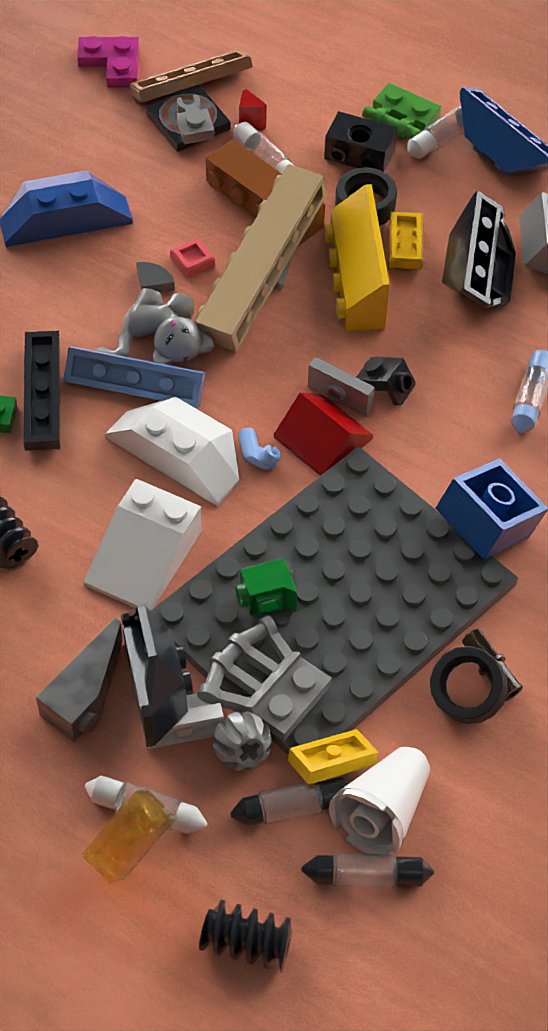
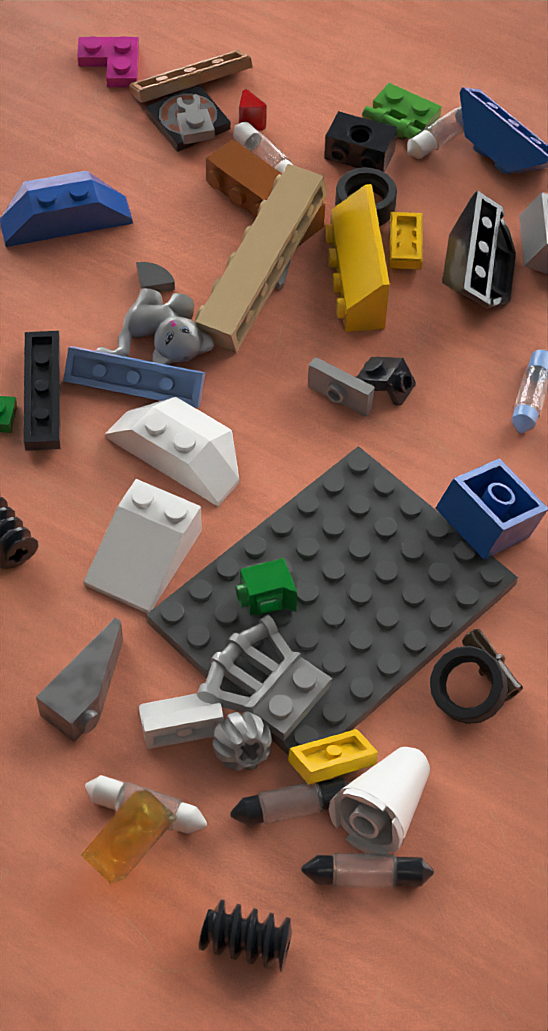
black wedge [121,605,193,747] -> none
coral tile [170,238,215,279] -> none
light blue arm [238,428,281,470] -> none
red slope [274,392,373,476] -> none

